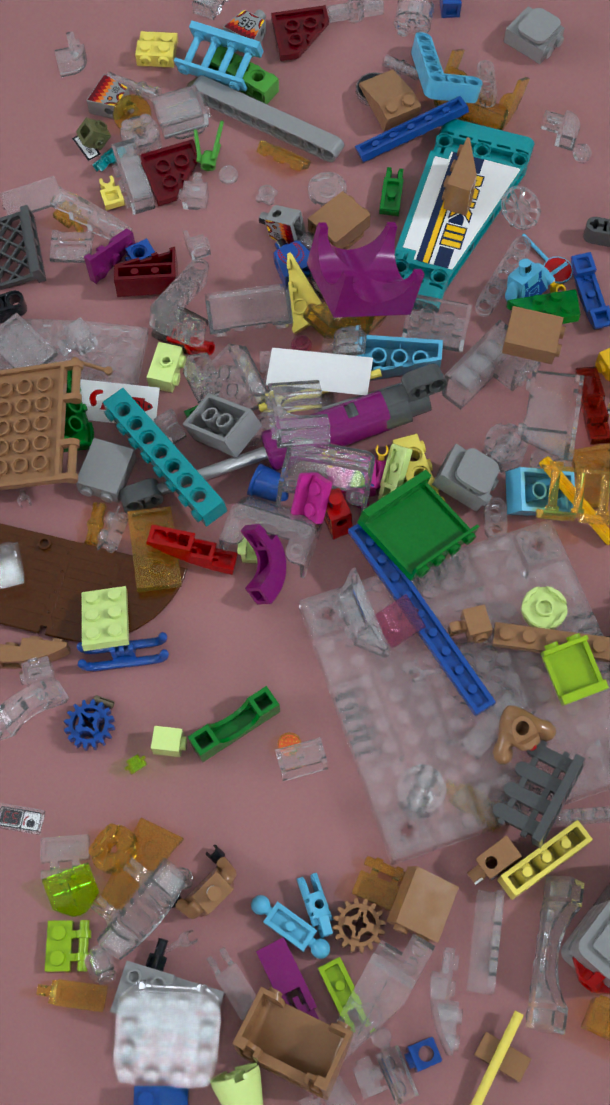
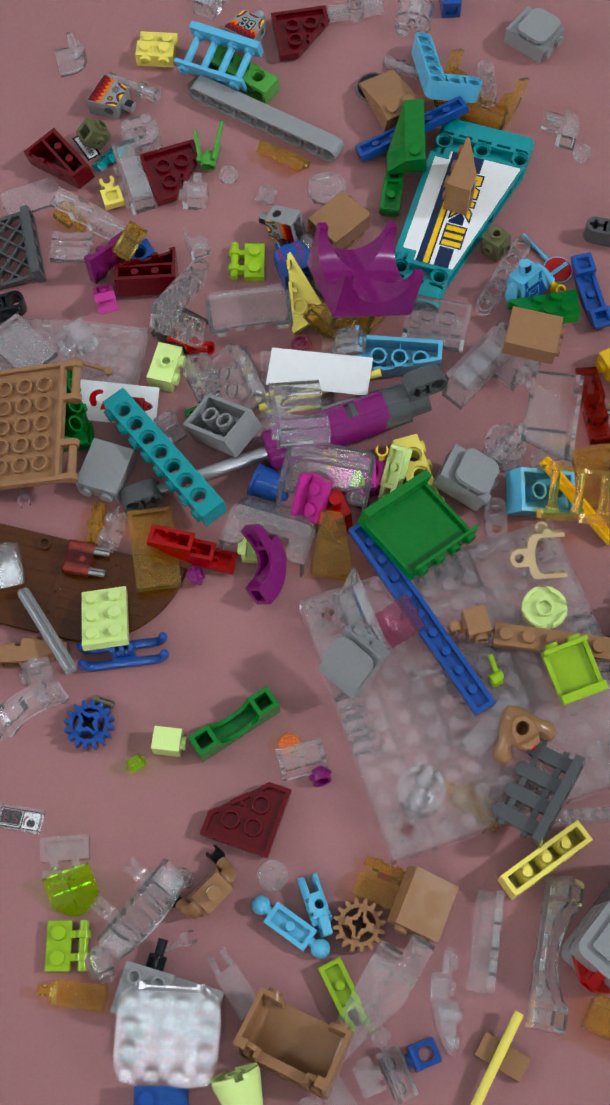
clear yellow plate [89,824,138,874] -> none
clear yellow wing [95,818,184,917] -> none
clear yellow dish [113,94,151,133] -> none
clear brick [152,84,211,140] -> none
magenta hinge [256,937,319,1019] -> none
medium nougat torso [467,835,522,885] -> none
clear wheel [501,186,541,230] -> none
none -> light grey axle [17,587,77,674]
none -> dark red wedge [24,128,95,189]
none -> clear red piece [62,539,110,578]
none -> dark pink slope [92,283,118,315]
none -> clear yellow slope [111,220,148,261]
none -> magenta plate [186,565,205,586]
none -> dark red plate [200,782,292,859]
none -> lime plate [228,242,265,282]
none -> clear head [257,859,289,893]
none -> magenta plate [309,766,332,787]
none -> clear yellow wing [311,510,355,583]
none -> light grey brick [318,622,391,700]
none -> green wedge [387,99,427,175]
none -> olive brick [481,225,511,262]
none -> lime hand [488,654,504,688]
none -> tan piece [509,521,568,579]

